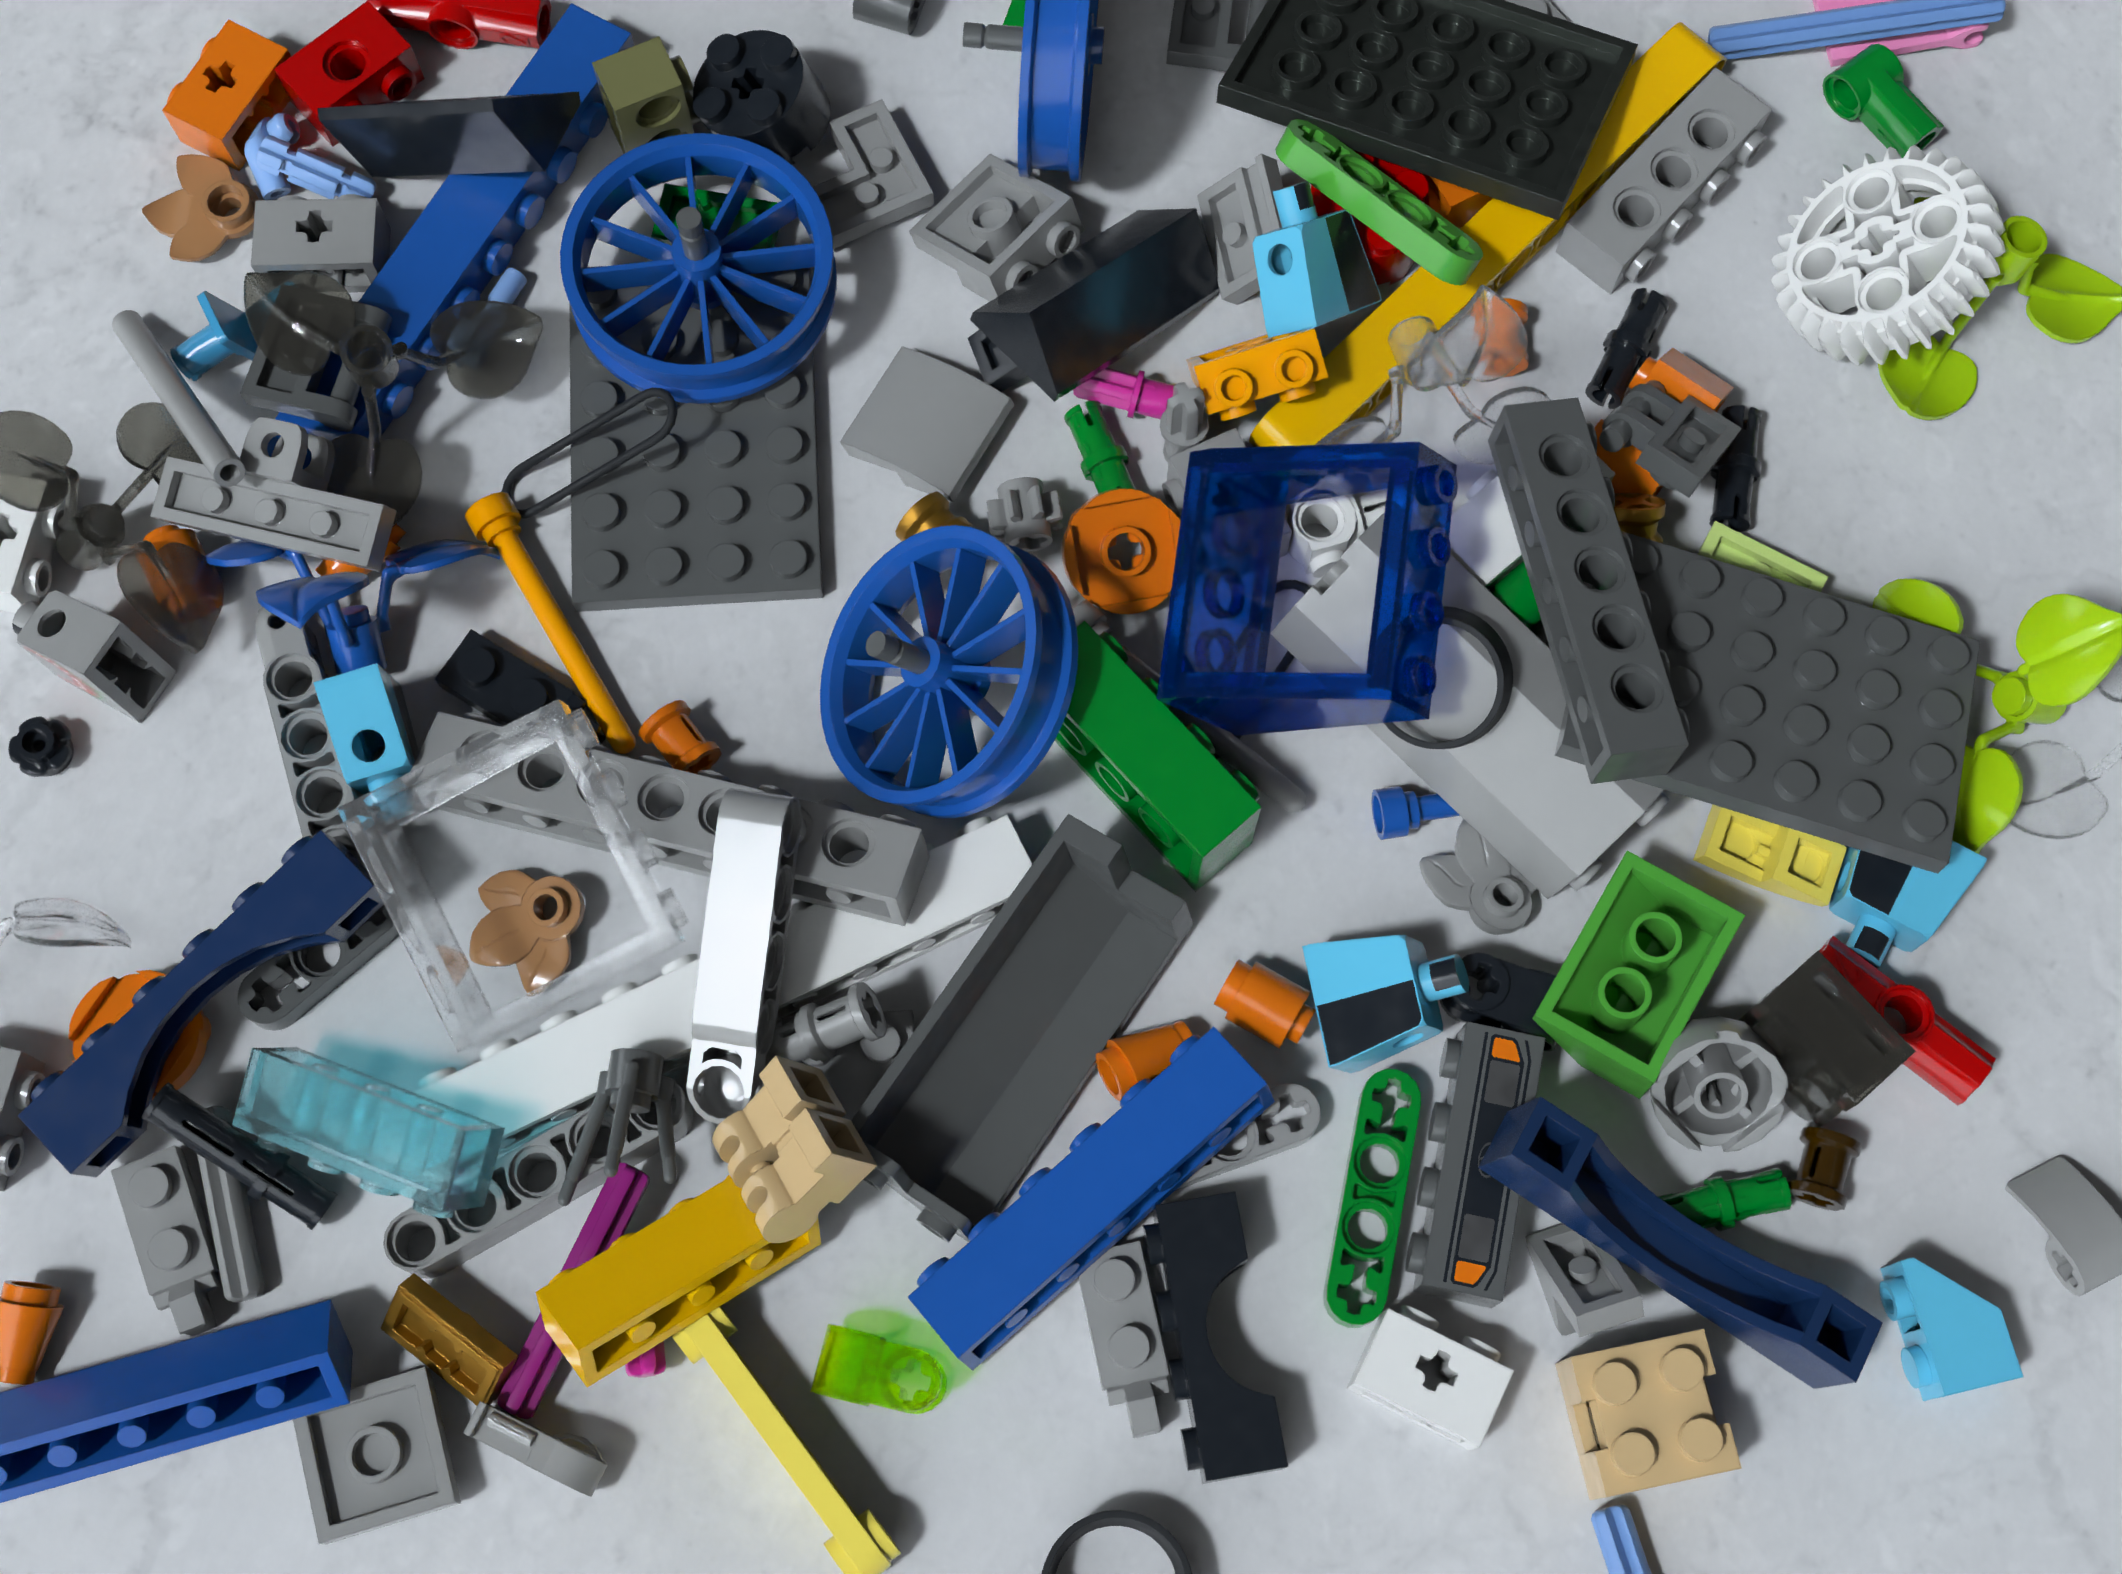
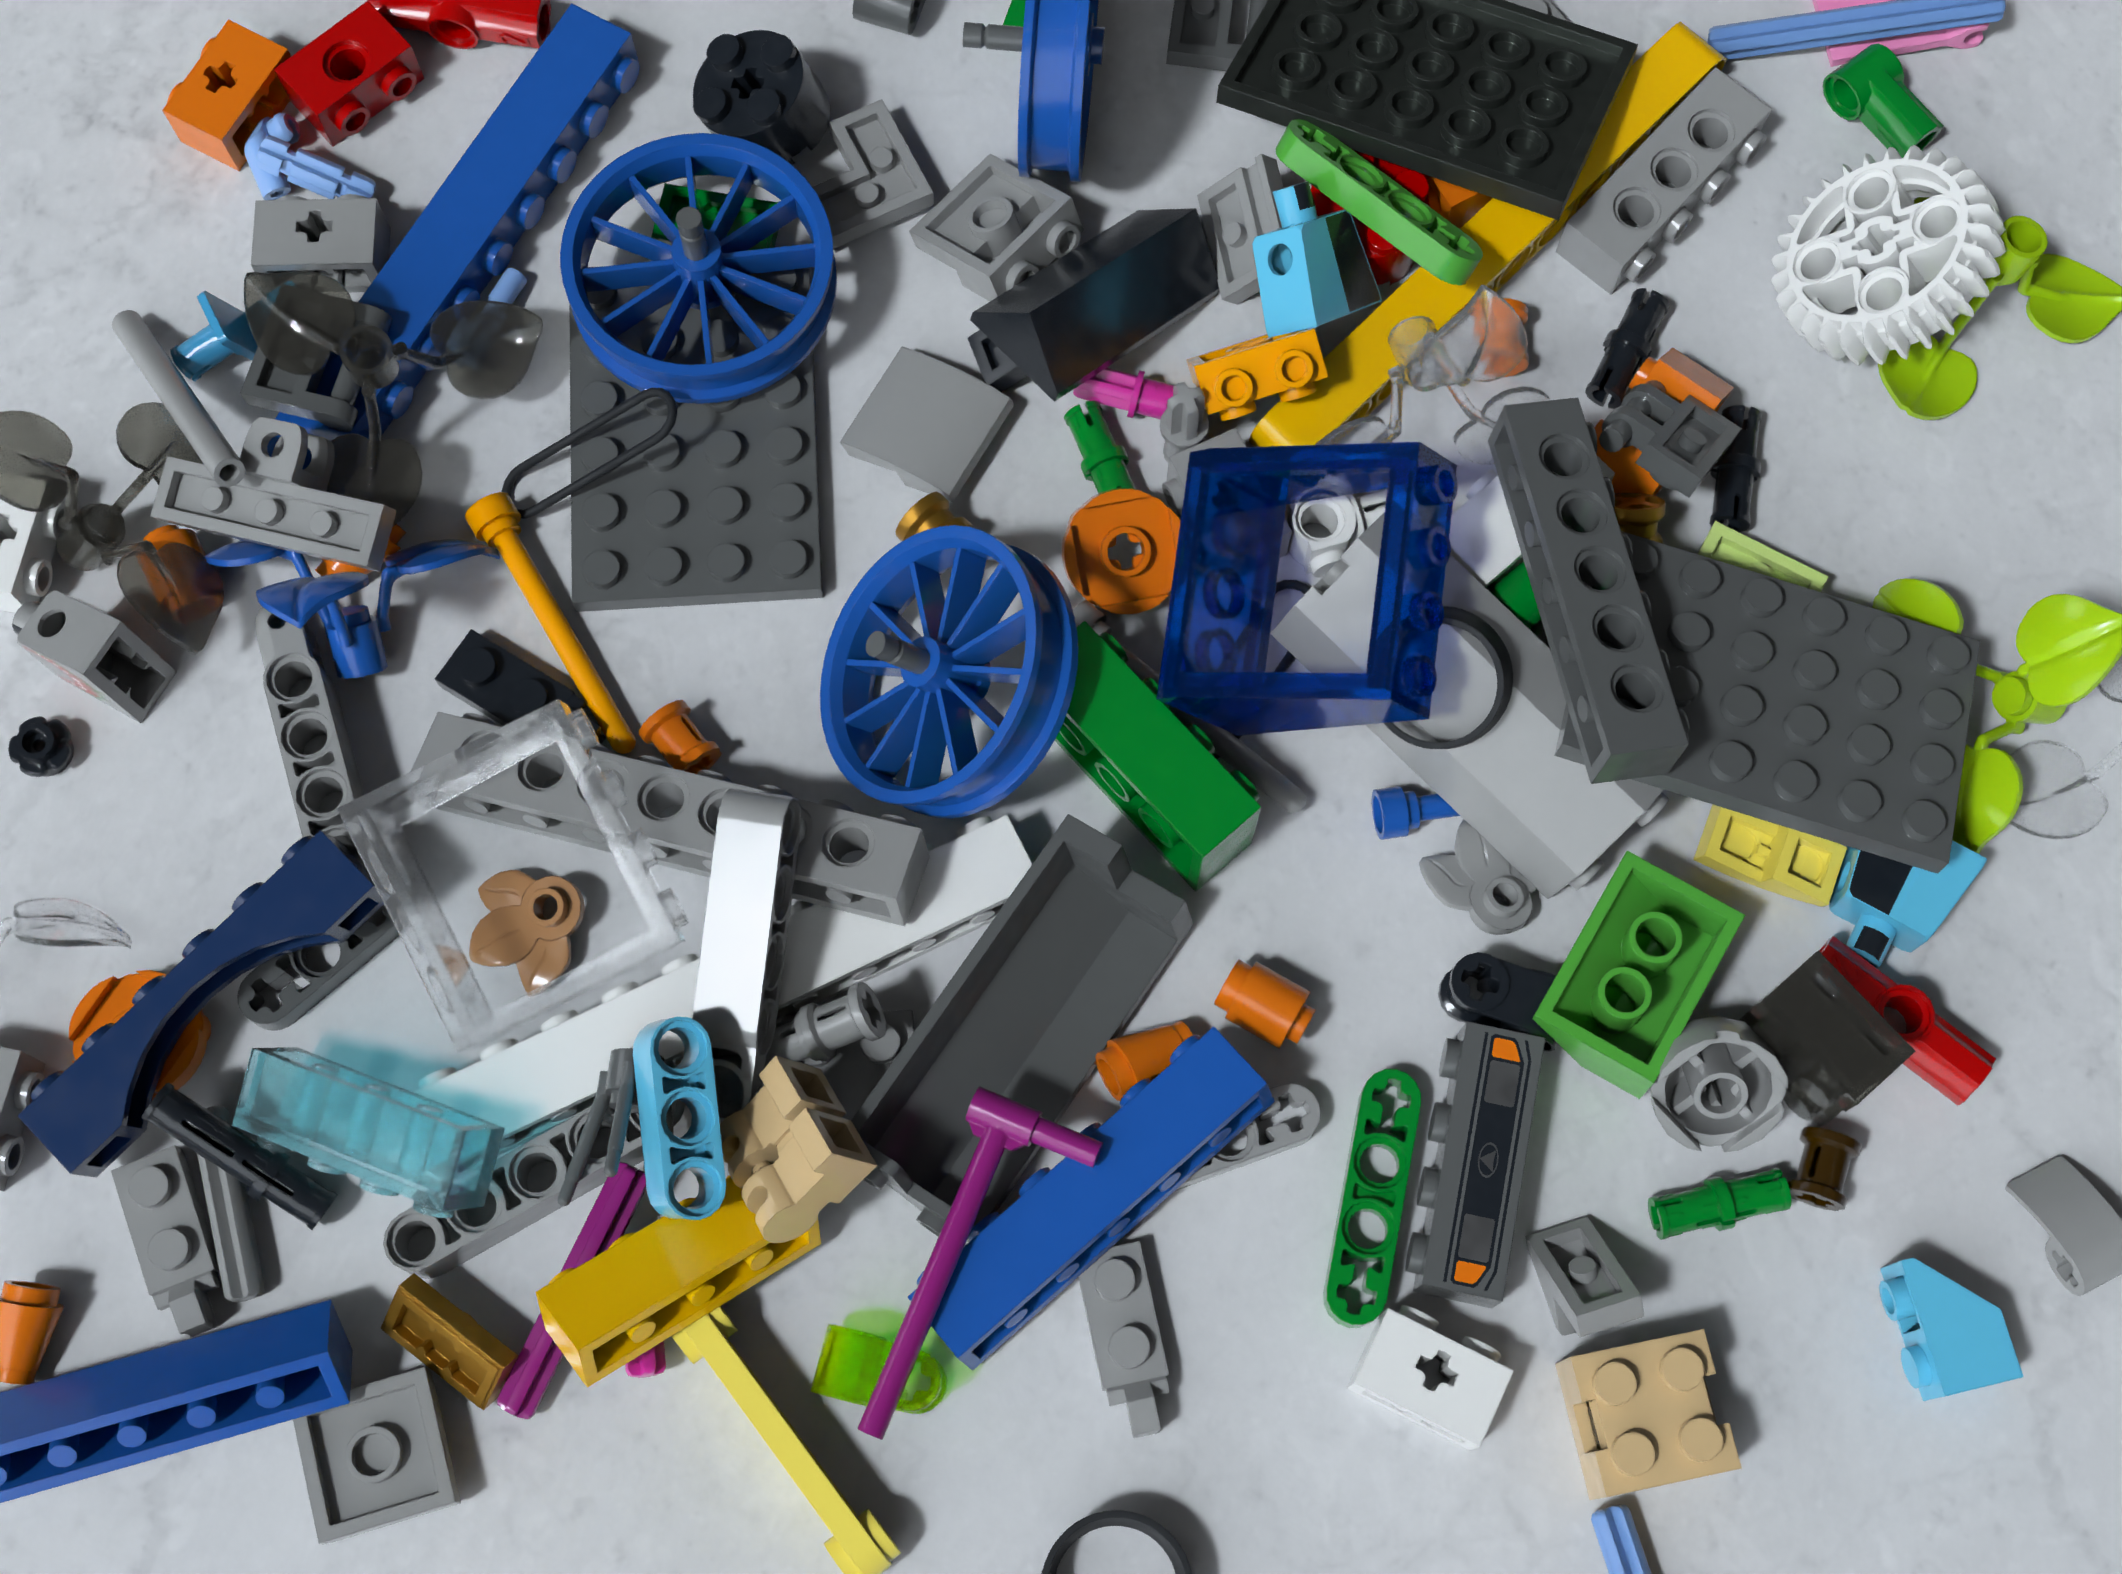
medium nougat plate [142,154,259,262] -> none
medium azure torso [313,663,419,823] -> none
black slope [318,92,580,177] -> none
light grey piece [463,1401,608,1497] -> none
olive brick [592,36,701,154] -> none
light grey gear [986,477,1063,553] -> none
black arch [1143,1191,1288,1484] -> none
medium azure torso [1302,935,1469,1073] -> none
dark blue arch [1478,1097,1883,1389] -> none
none -> medium azure beam [633,1017,726,1220]
none -> magenta bar [857,1086,1103,1440]

